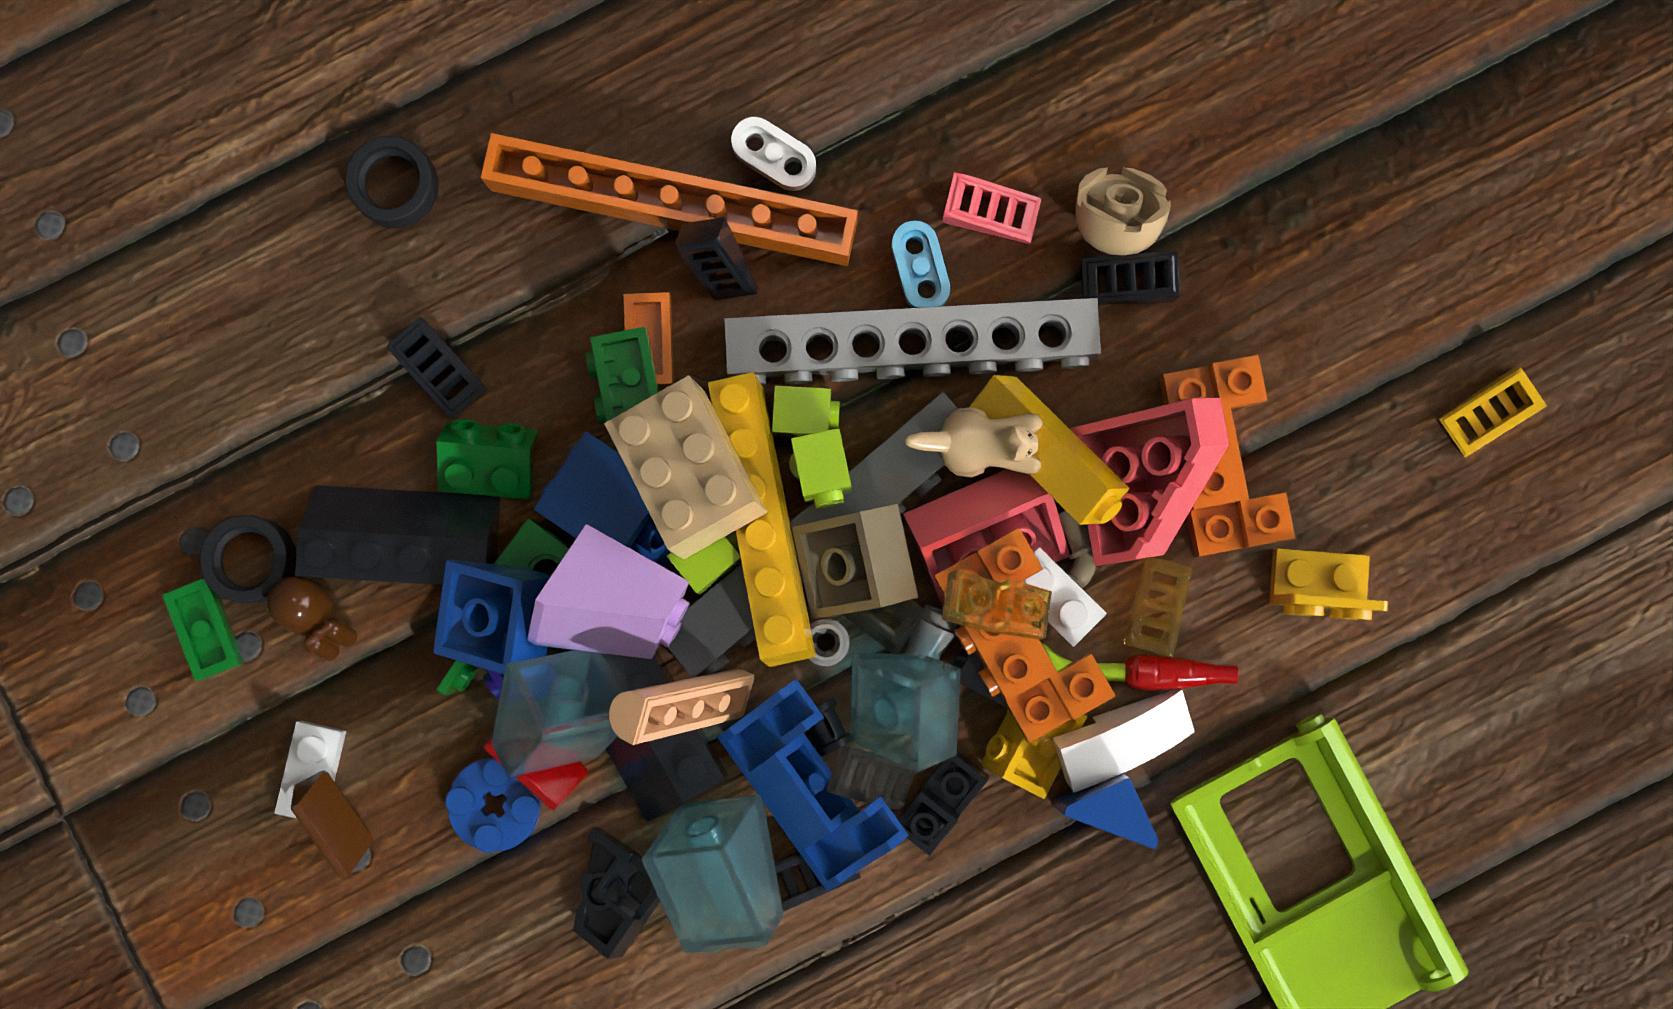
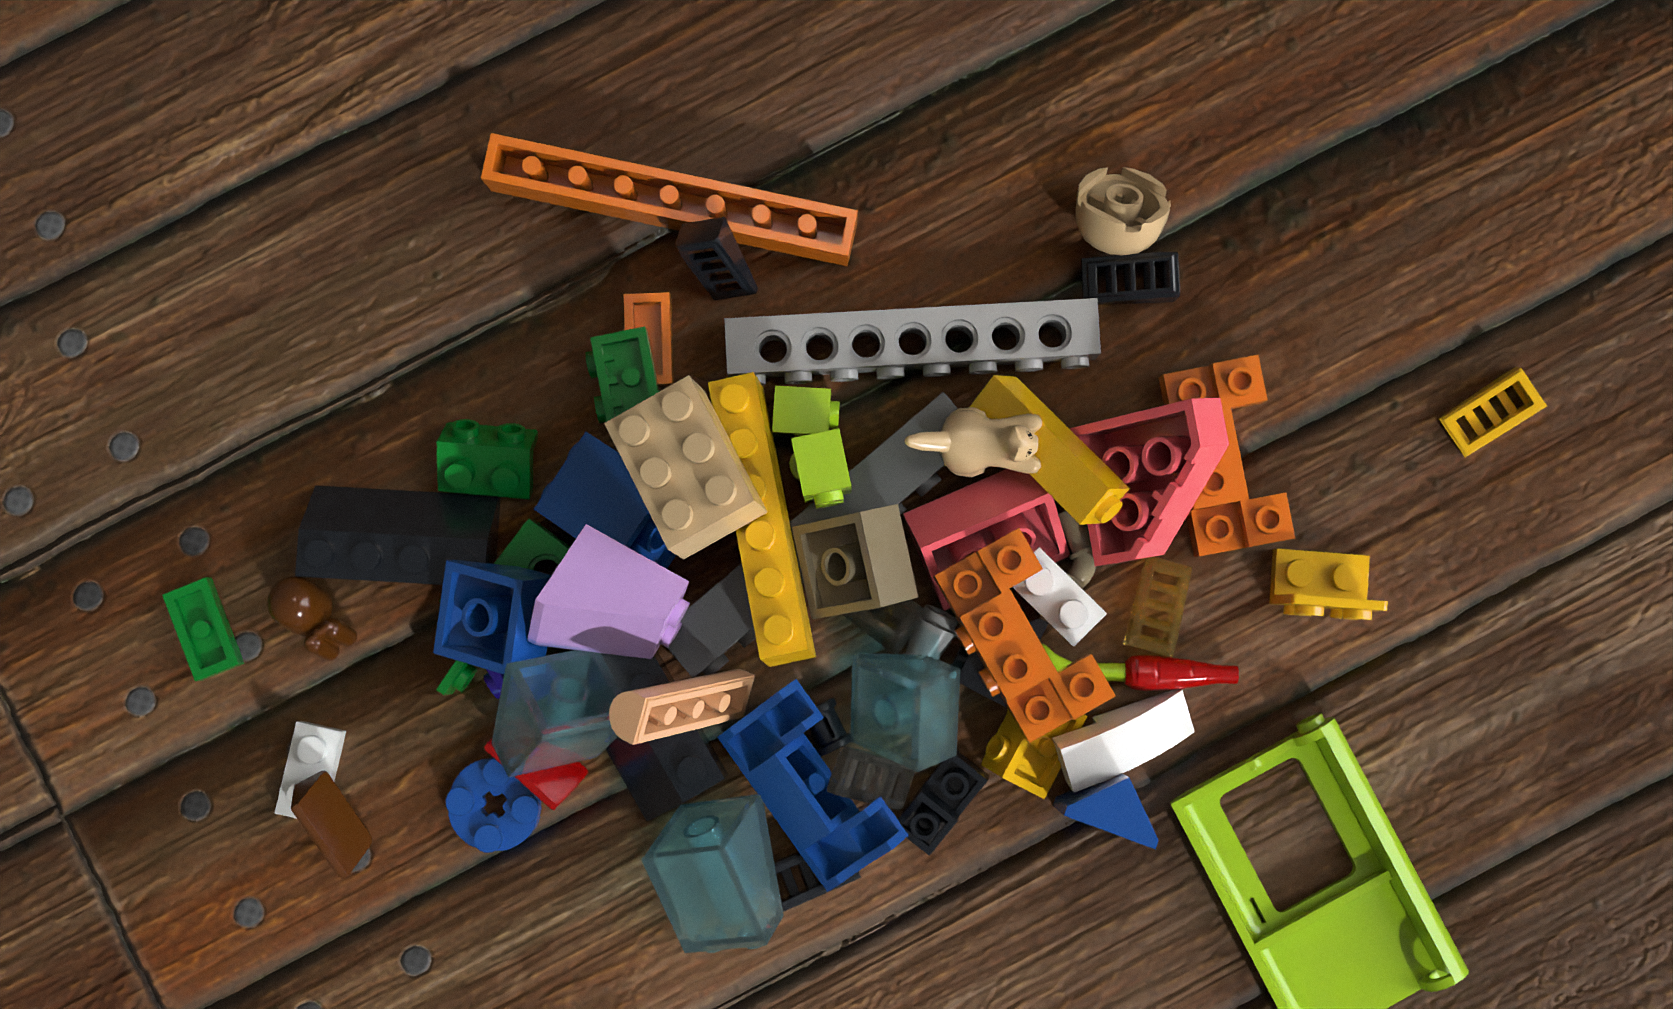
black tyre [199,515,296,603] -> none
black tyre [345,135,439,228] -> none
black slope [386,317,488,420] -> none
black slope [573,827,675,959] -> none
lime brick [667,531,742,595] -> none
white plate [731,117,816,191] -> none
light grey cone [809,619,850,666] -> none
medium azure plate [891,221,950,308] -> none
coral slope [942,172,1042,244] -> none
clear yellow slope [942,570,1052,639] -> none

